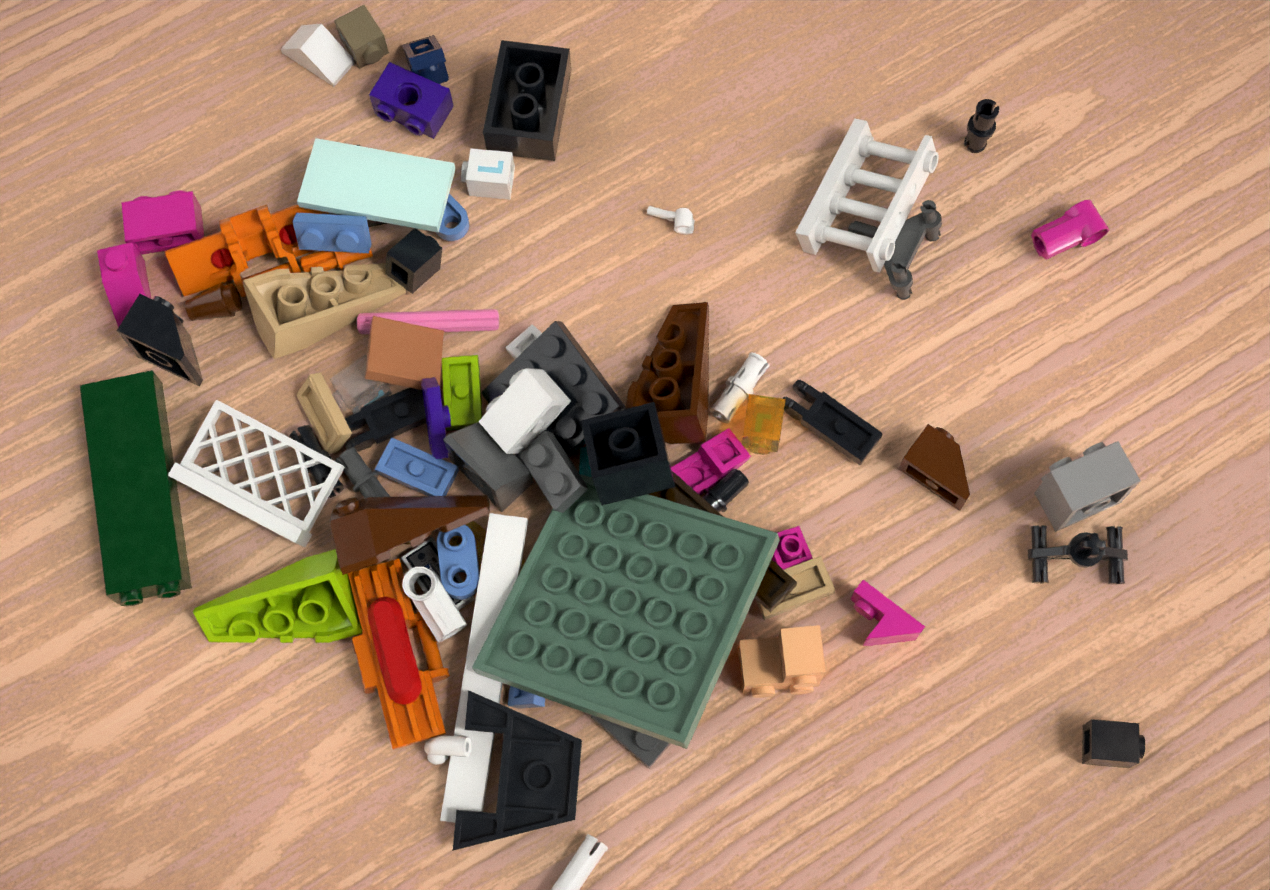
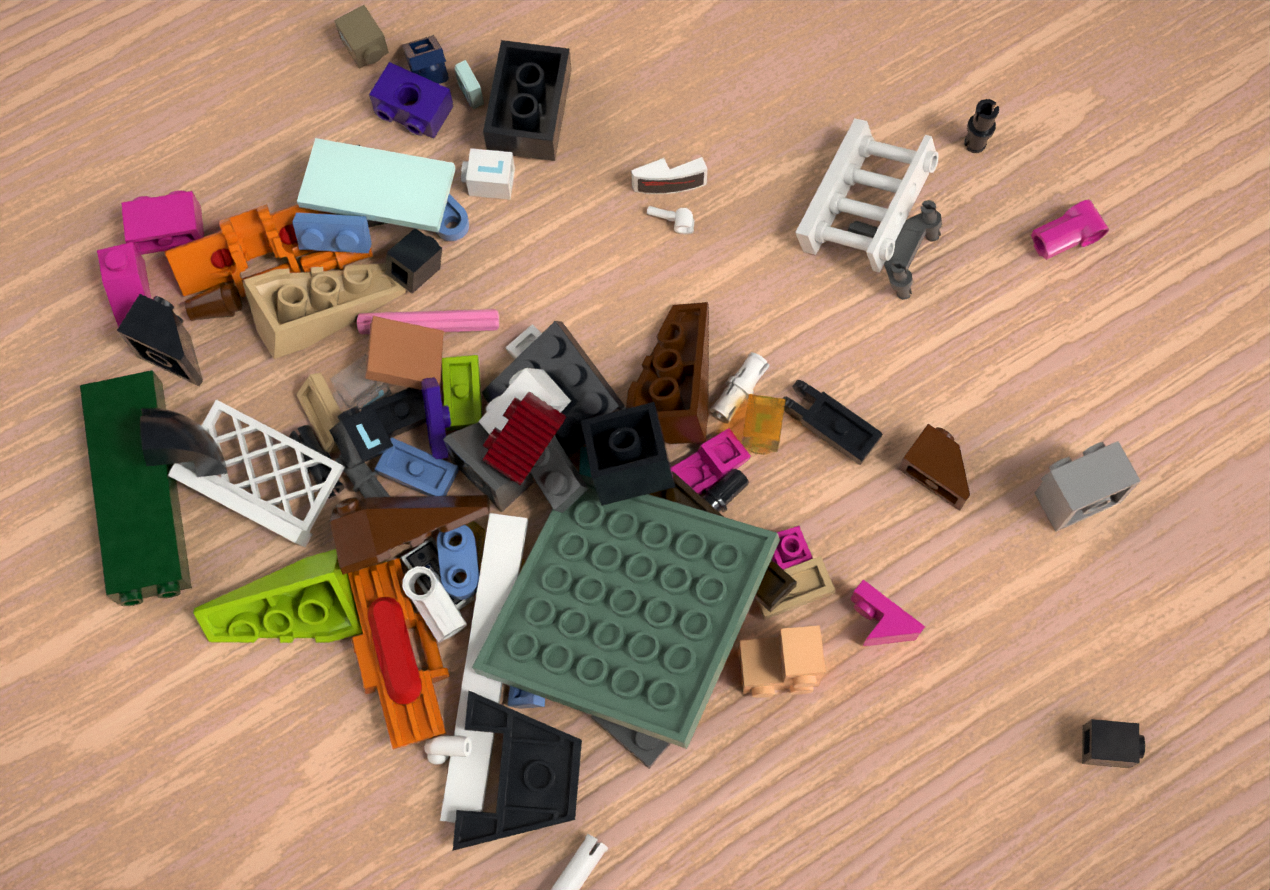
white slope [281,24,355,87] -> none
black axle [1028,525,1128,584] -> none
none -> black brick [140,408,228,477]
none -> black brick [329,406,393,469]
none -> light aqua tile [454,60,484,109]
none -> dark red brick [482,392,567,485]
none -> white slope [631,157,708,194]

